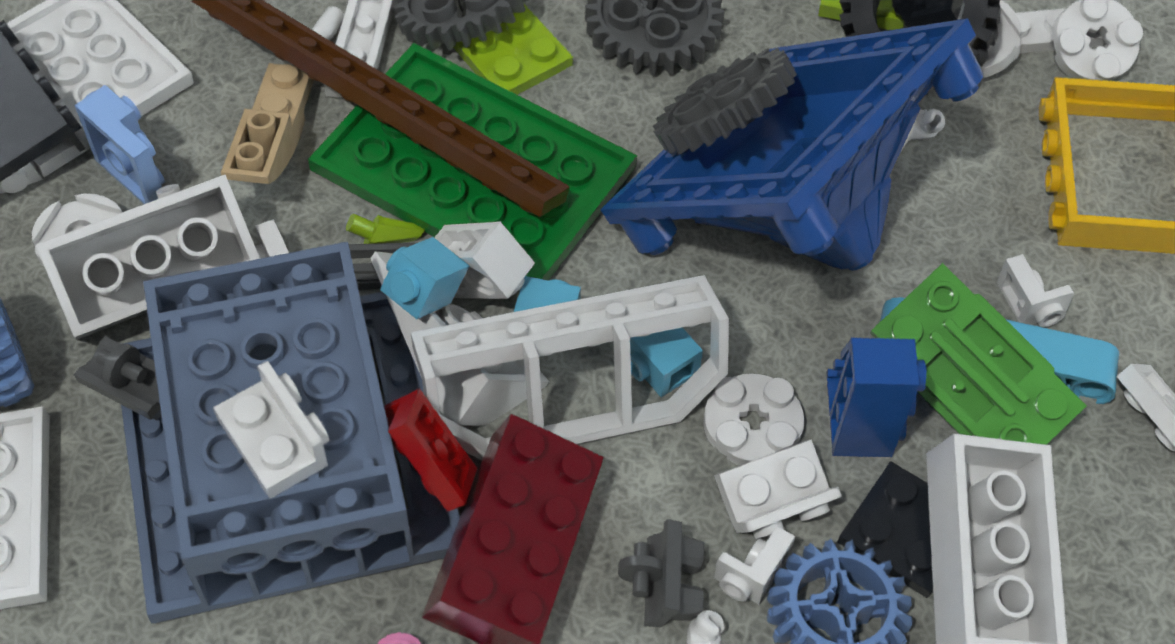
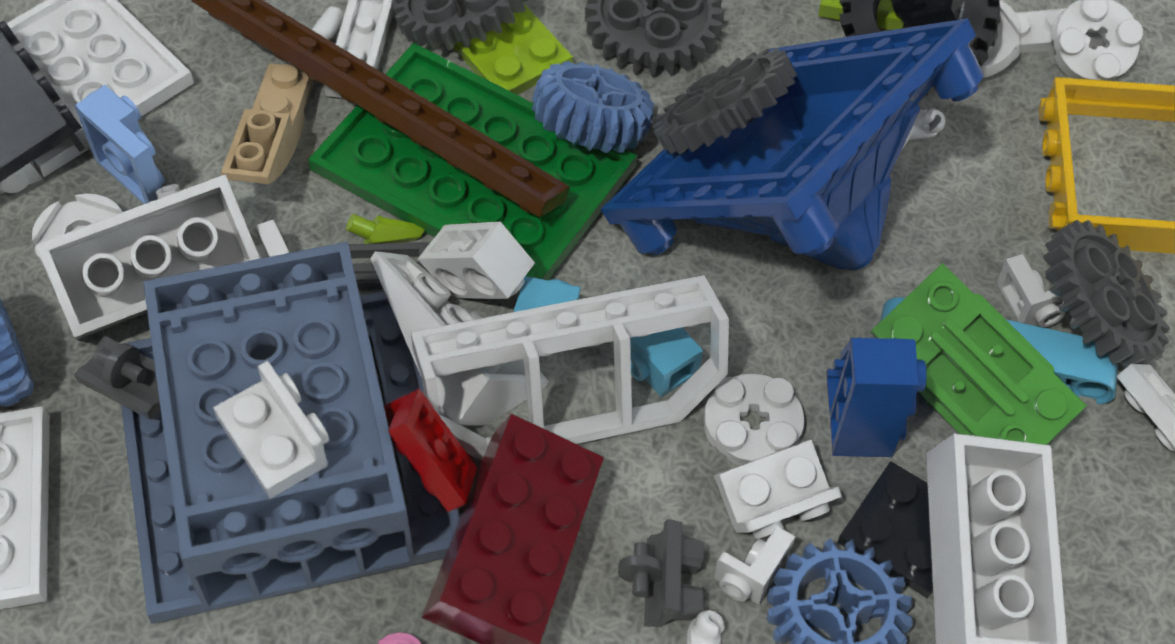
medium azure brick [380,237,469,319] -> none
none -> medium blue gear [532,61,654,153]
none -> dark grey gear [1043,220,1170,368]

